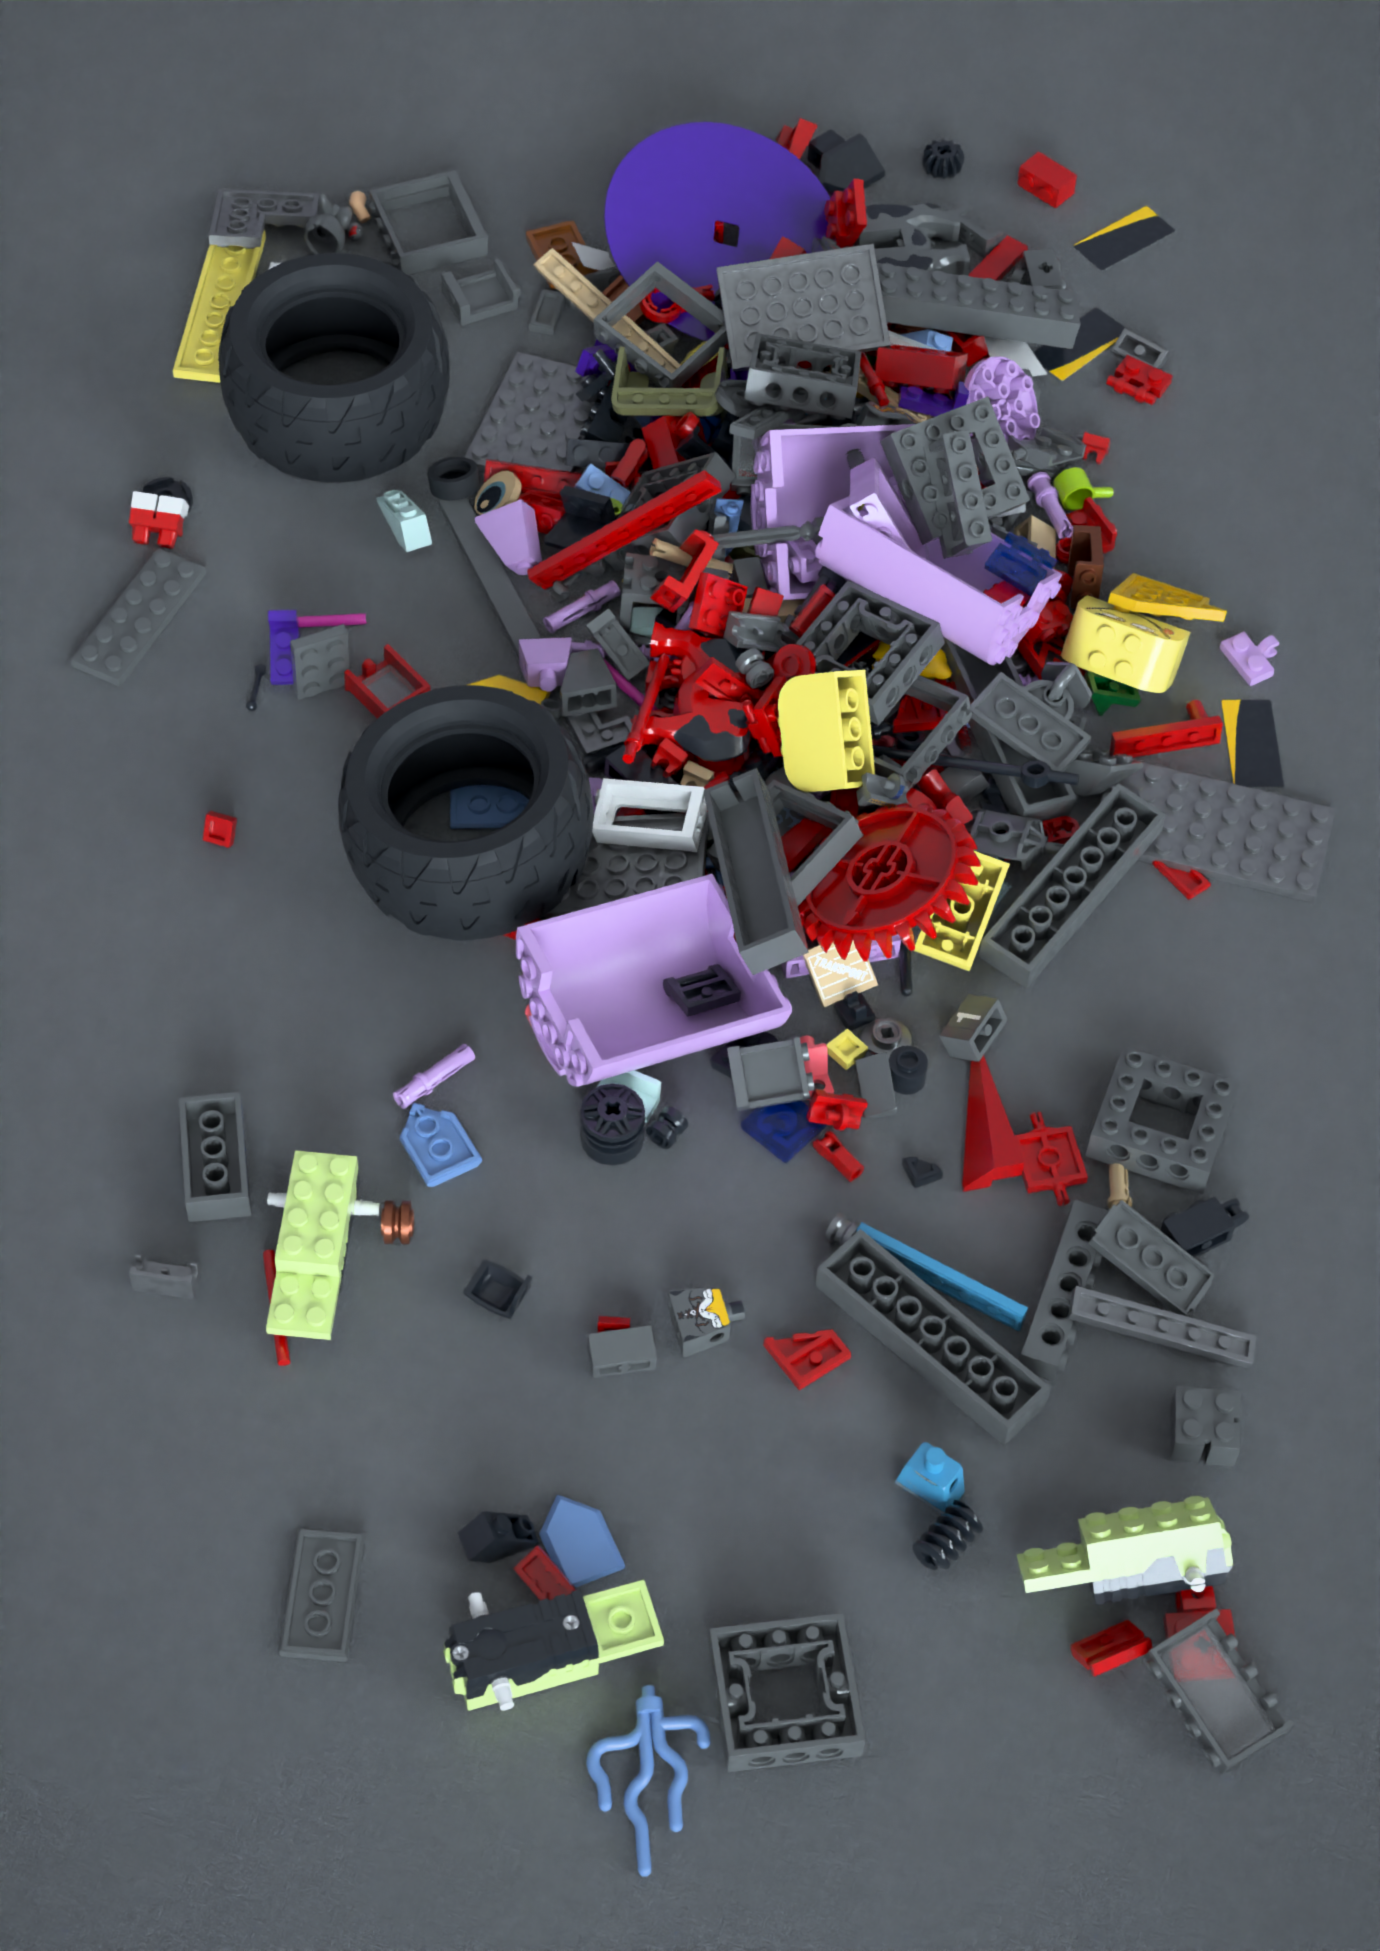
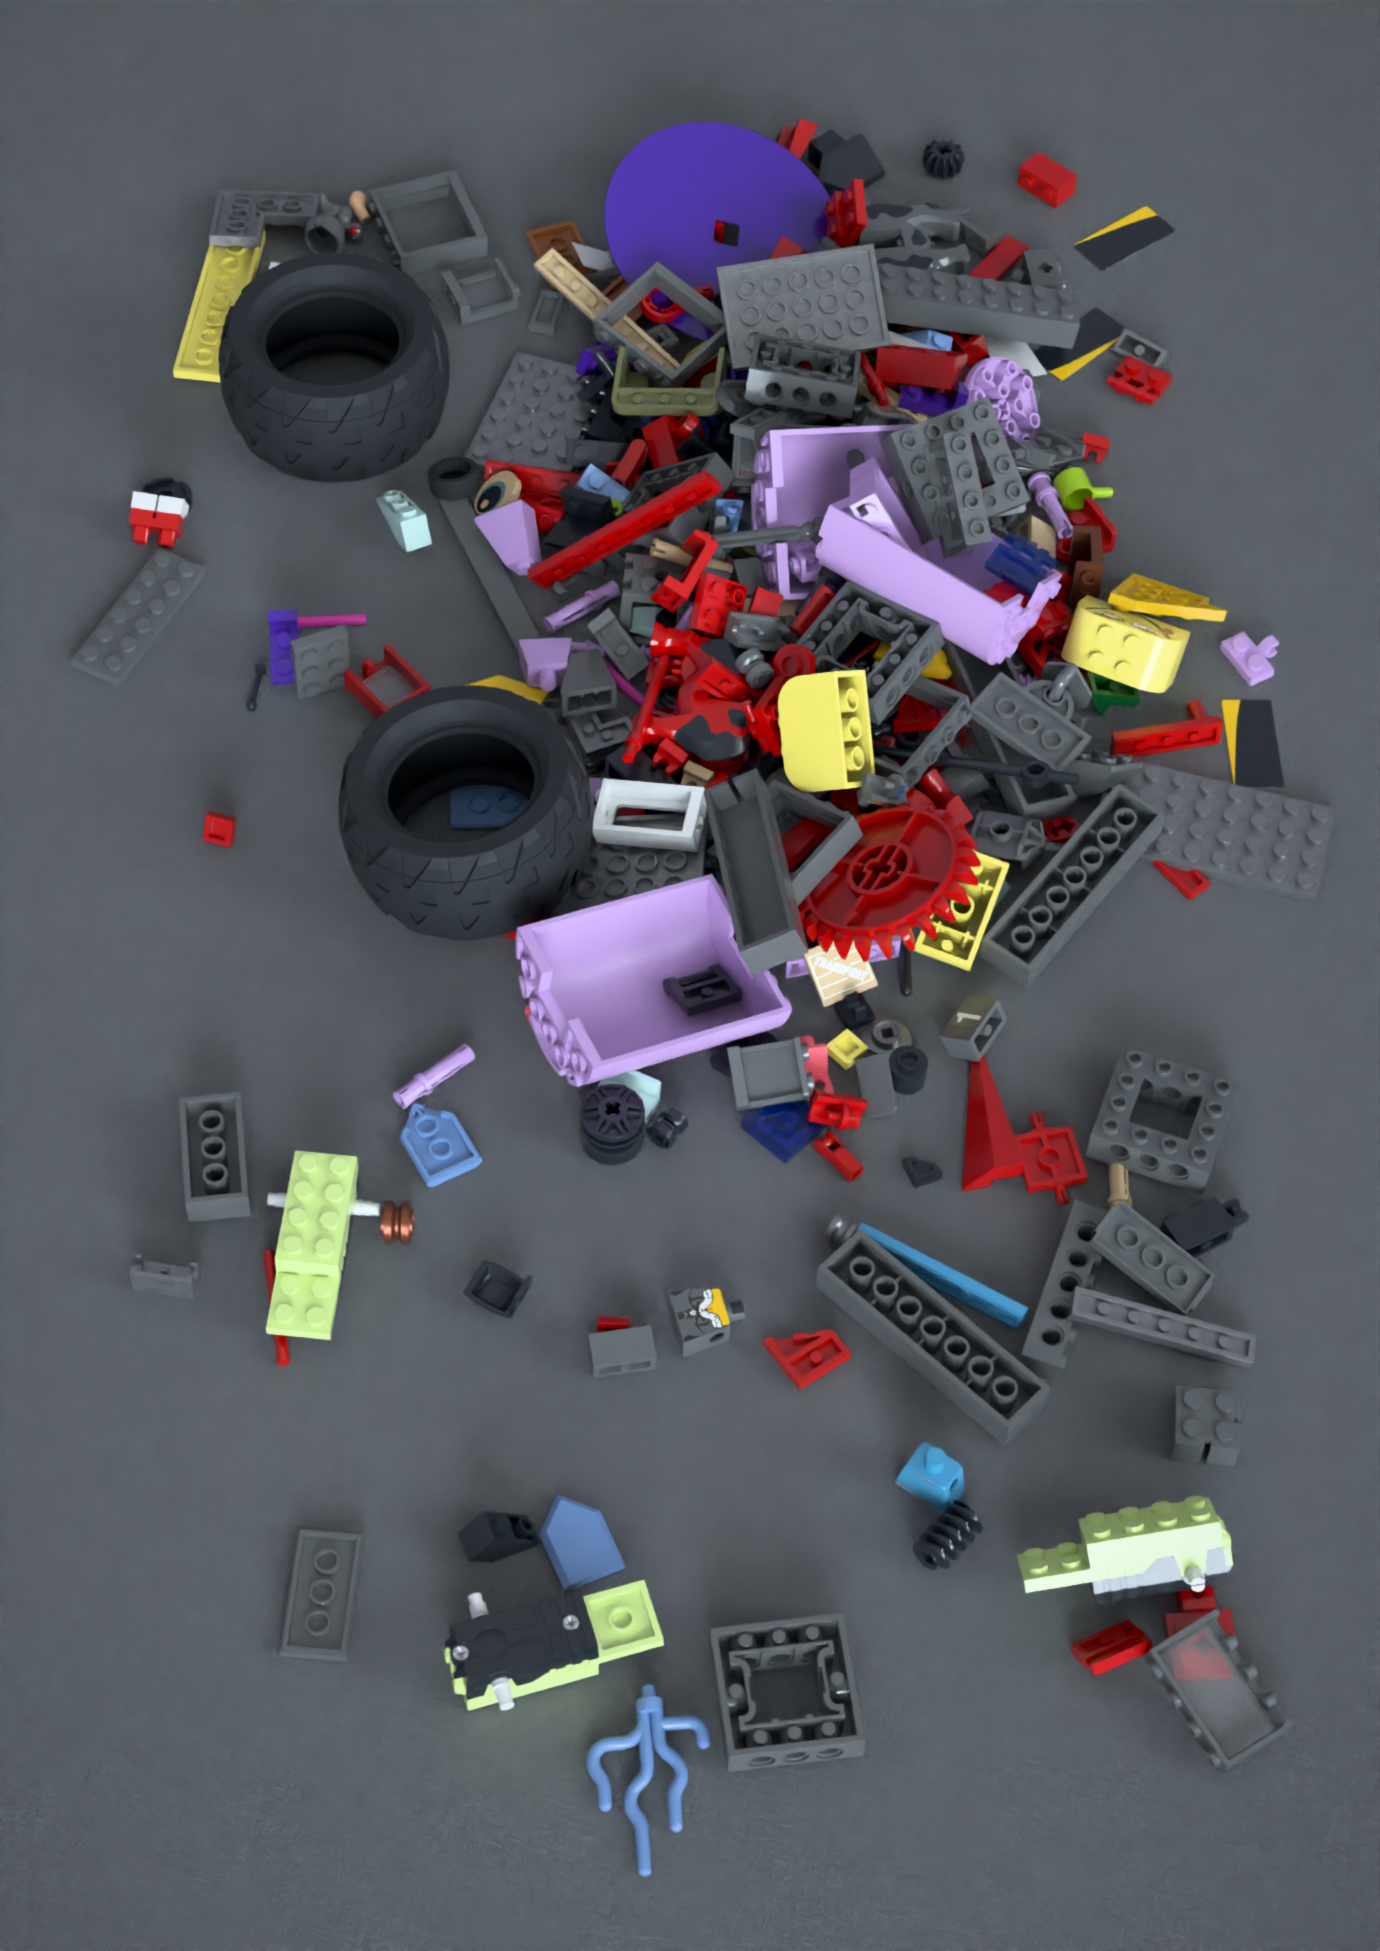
red plate [513,1546,577,1600] -> none

